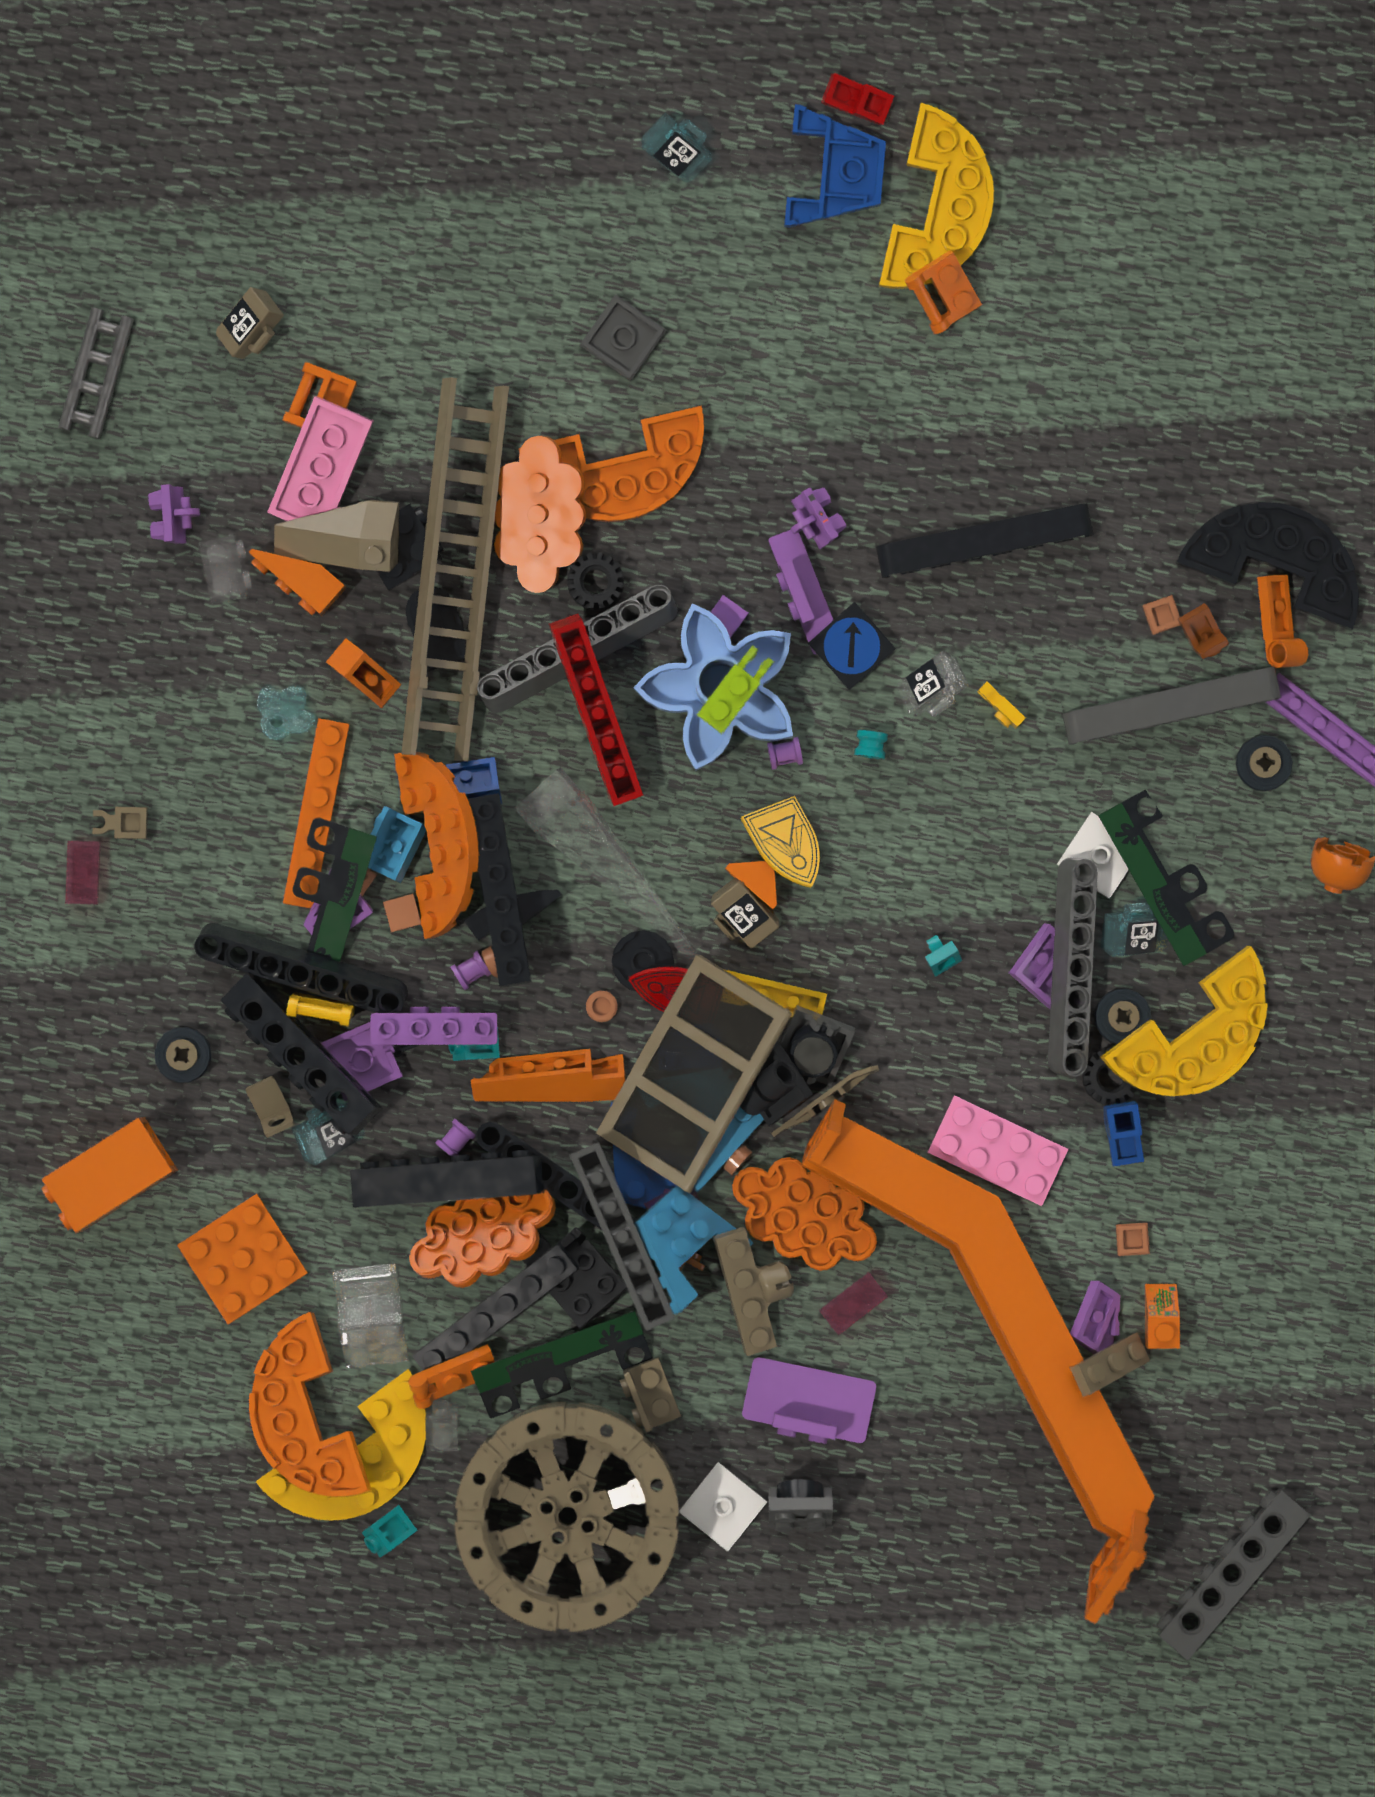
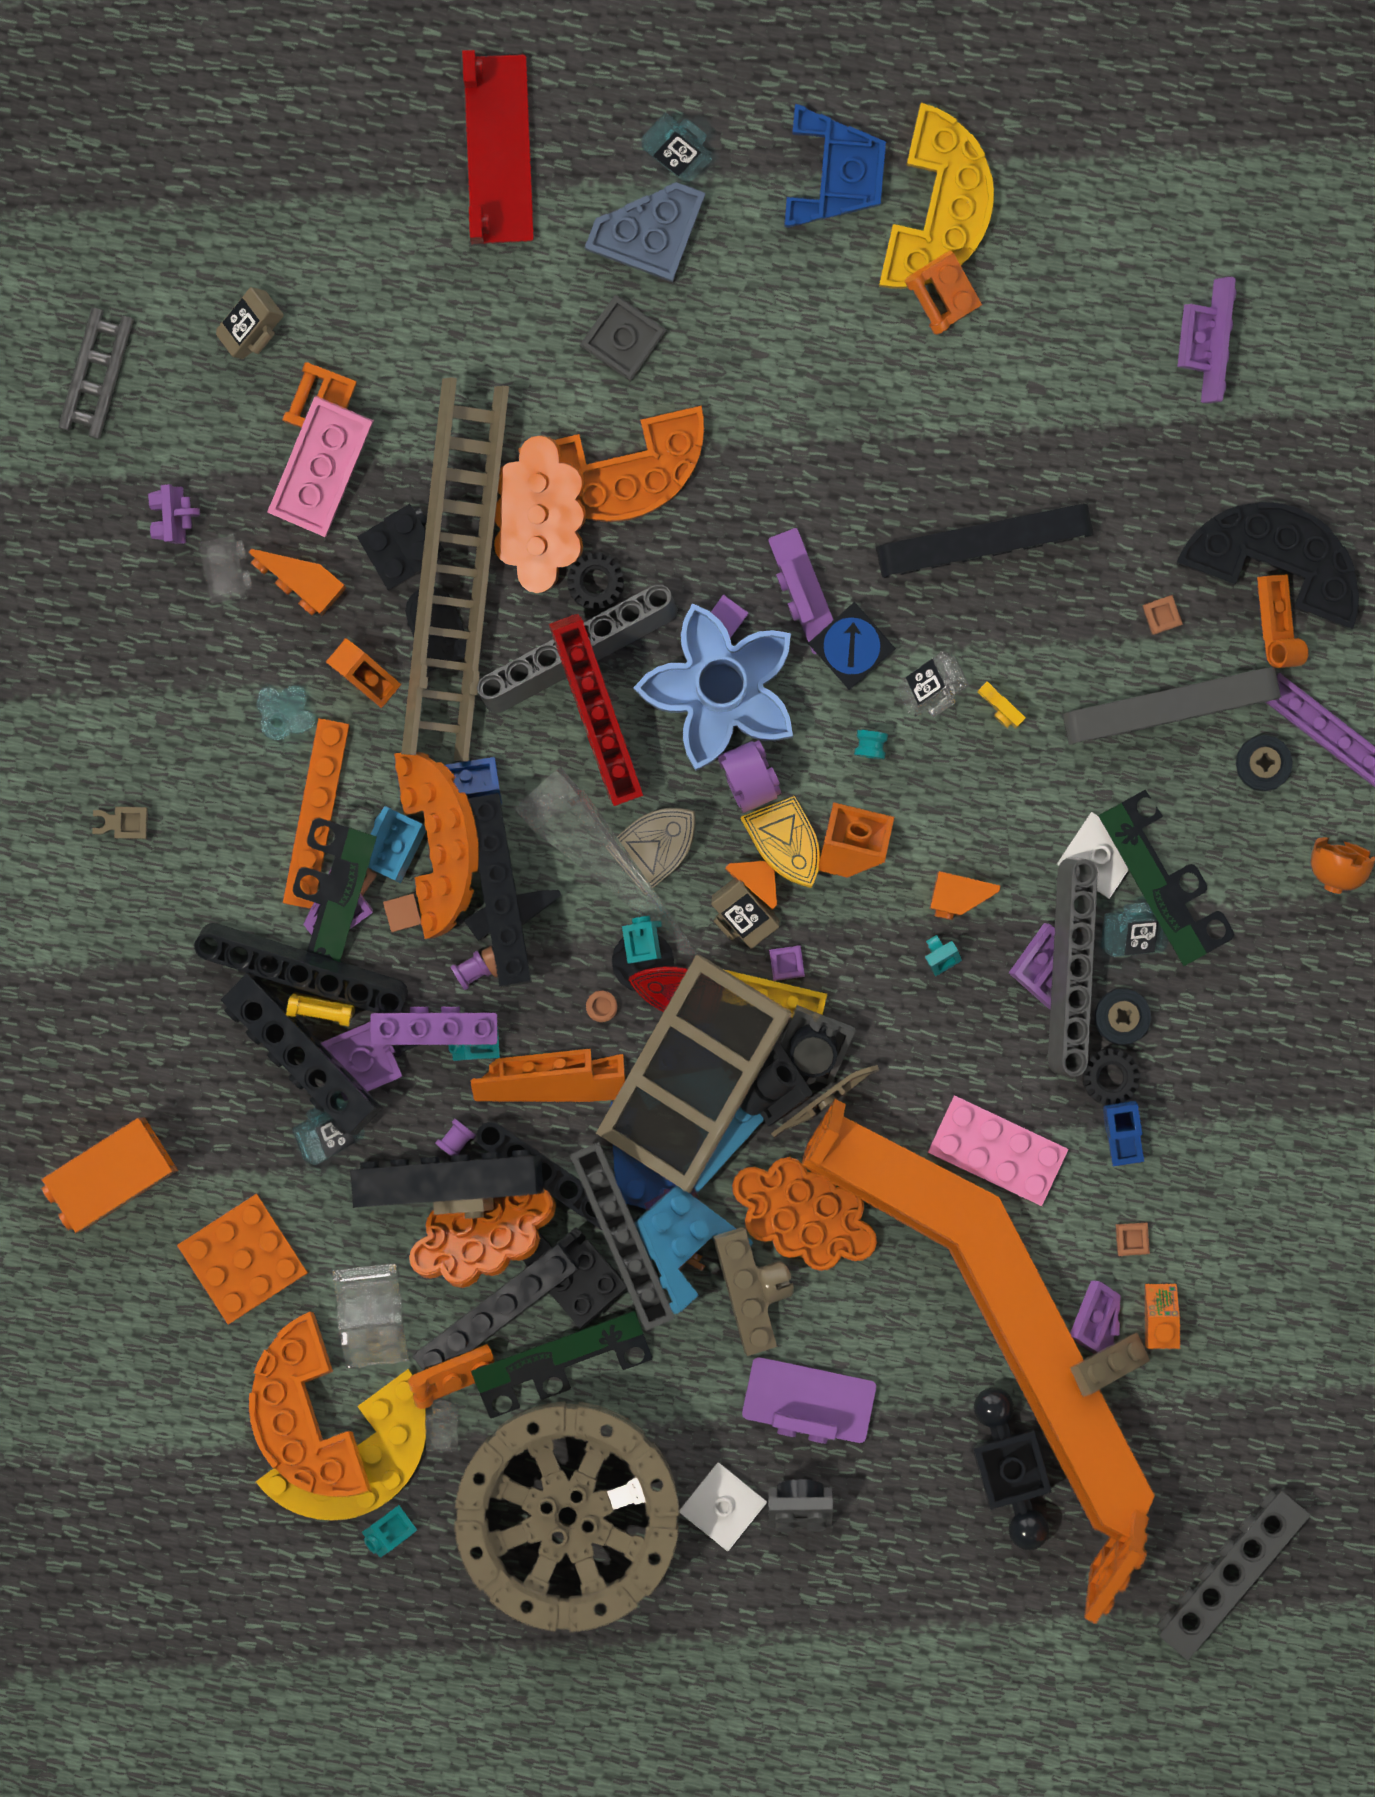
clear pink plate [65,841,101,905] -> none
black wheel [154,1027,211,1083] -> none
dark tan bracket [245,1076,295,1138] -> none
dark tan wedge [274,500,399,572] -> none
dark tan bracket [620,1357,681,1433] -> none
lime hinge [697,645,774,734] -> none
nougat tile [724,1145,753,1176] -> none
medium lavender bush [767,737,803,770] -> none
medium lavender hips [791,488,846,549] -> none
clear pink plate [819,1271,888,1335] -> none
red slope [821,73,894,125] -> none
yellow plate [1101,946,1268,1096] -> none
dark orange bracket [1178,603,1229,659] -> none
none -> dark tan plate [433,1198,494,1219]
none -> red bracket [462,50,534,244]
none -> sand blue plate [585,182,705,282]
none -> dark tan shield [607,808,696,893]
none -> teal bracket [622,916,662,964]
none -> medium lavender brick [717,740,782,814]
none -> medium lavender tile [769,946,805,981]
none -> orange slope [818,802,894,878]
none -> orange slope [929,871,1000,920]
none -> black brick [972,1387,1052,1550]
none -> medium lavender bracket [1177,277,1236,404]

